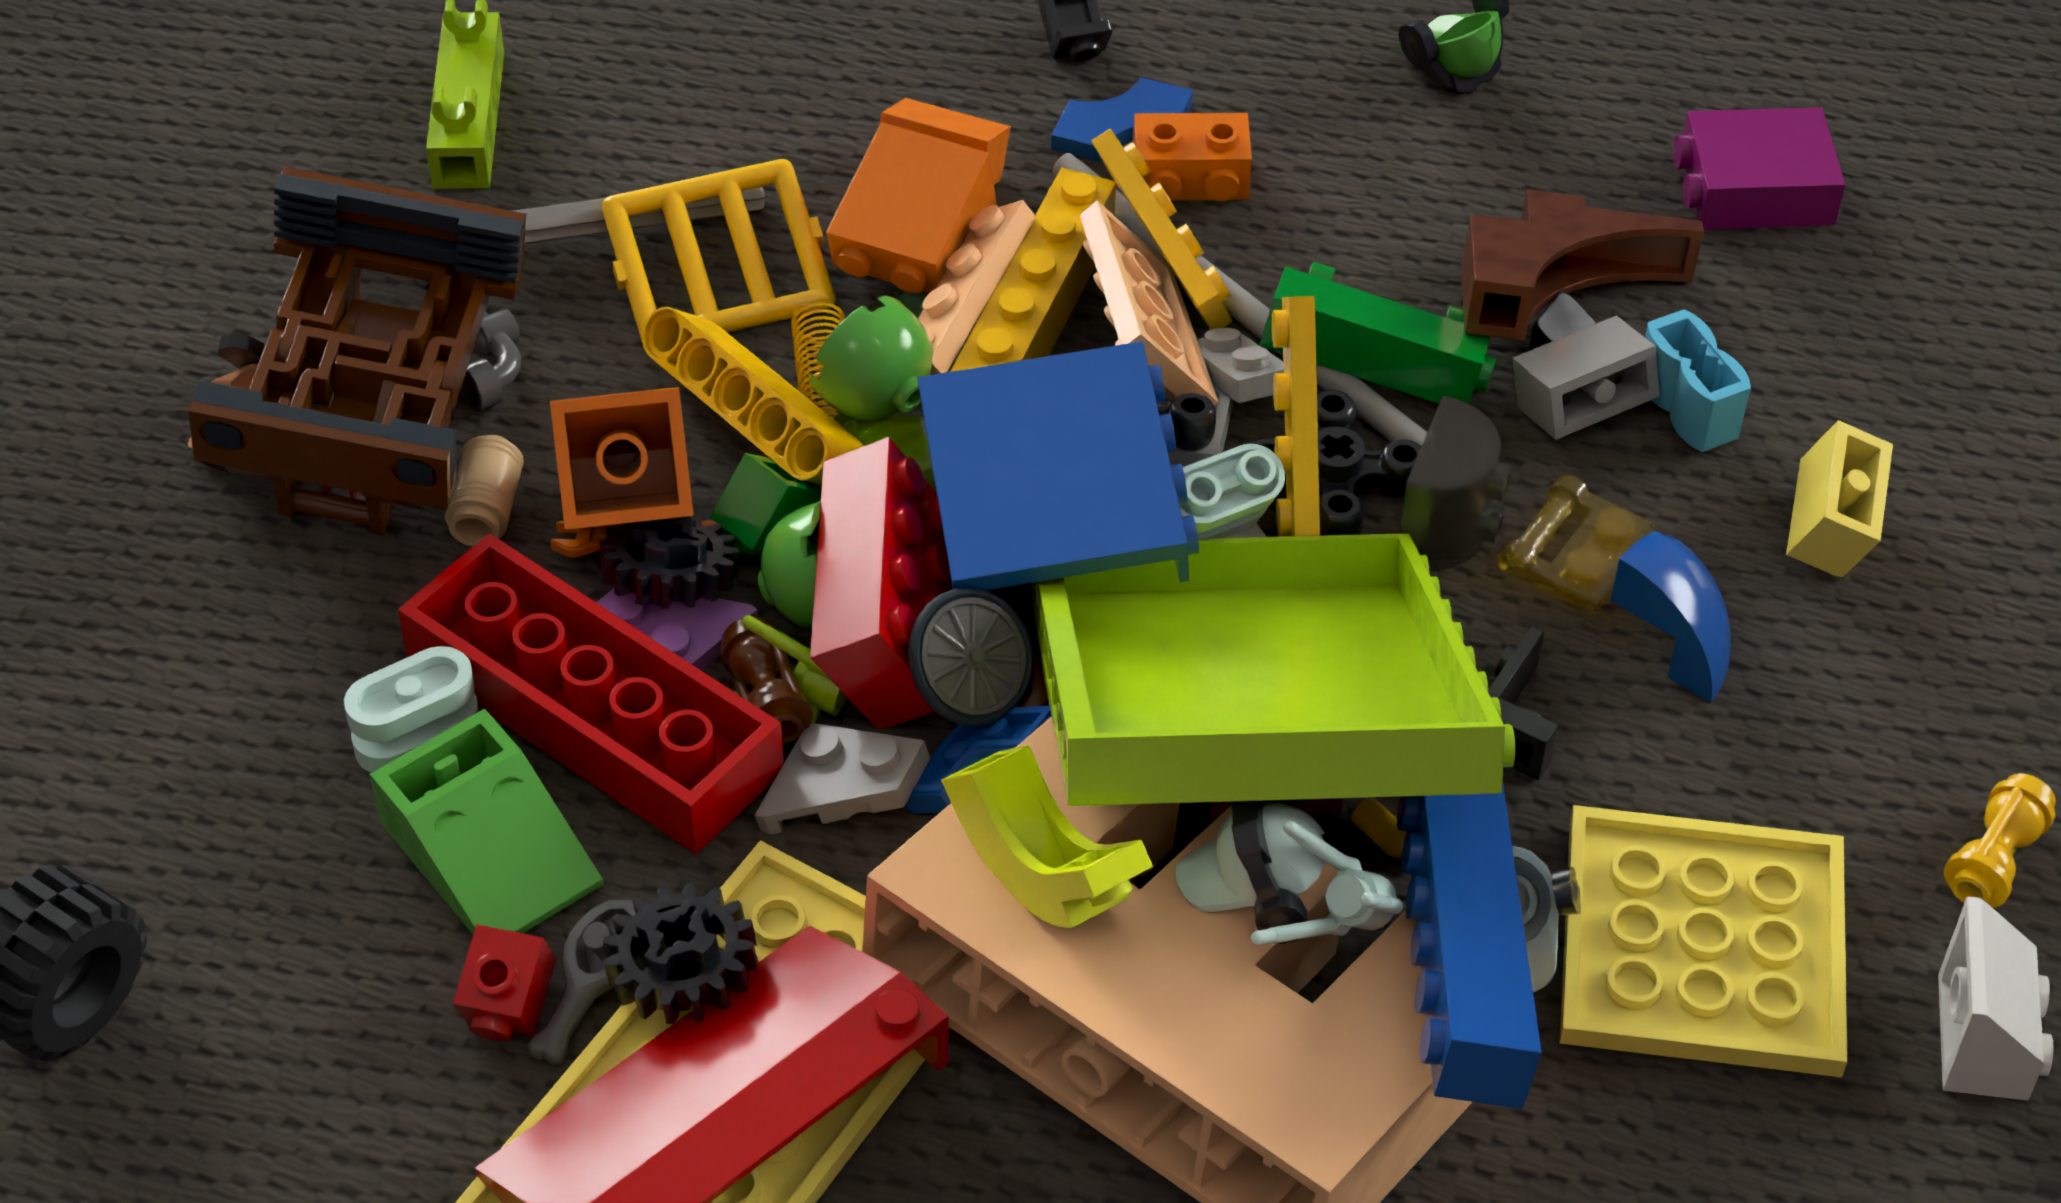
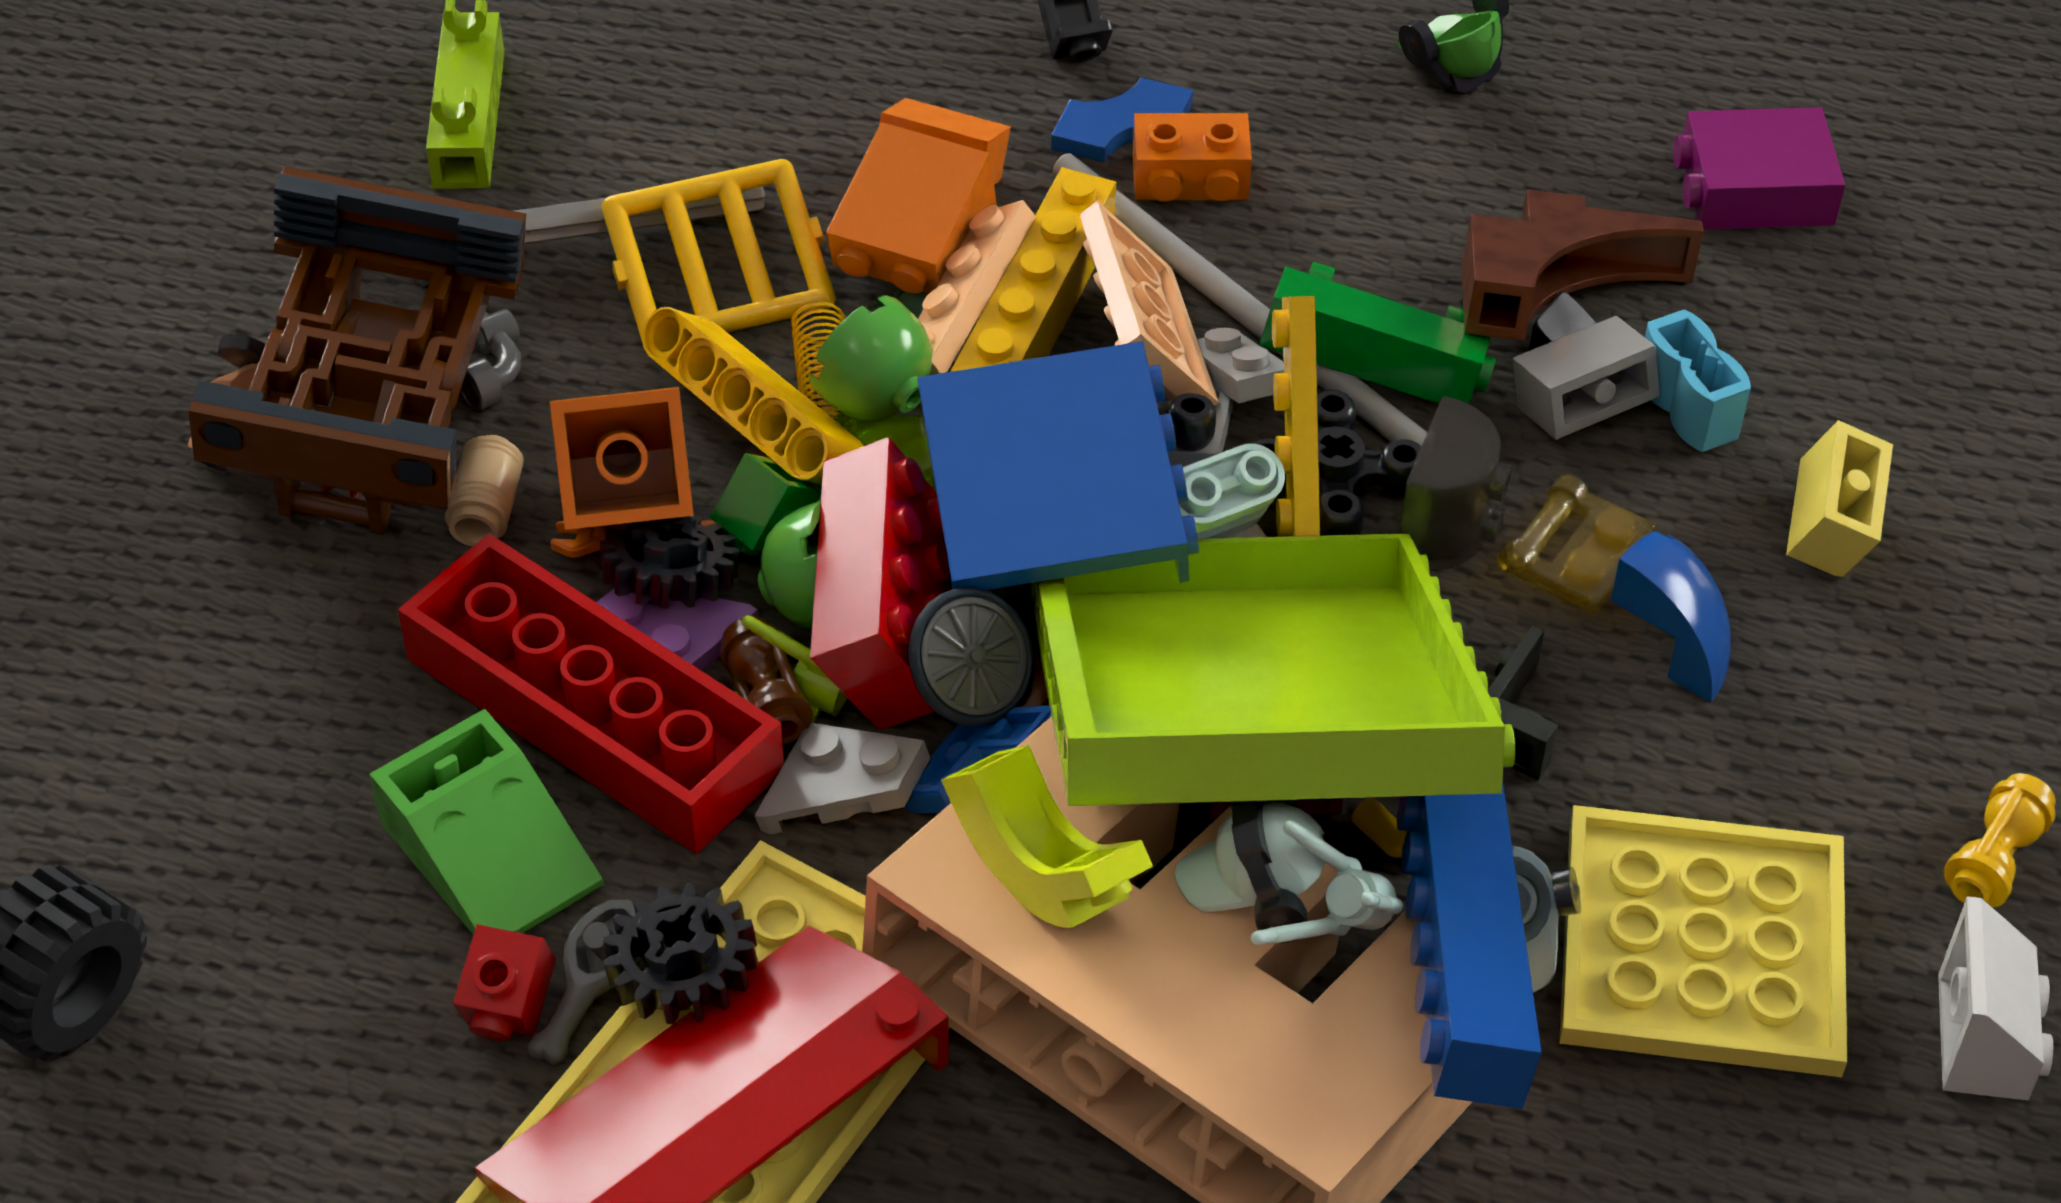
light aqua brick [344,646,479,773] -> none
yellow plate [1091,128,1233,330] -> none

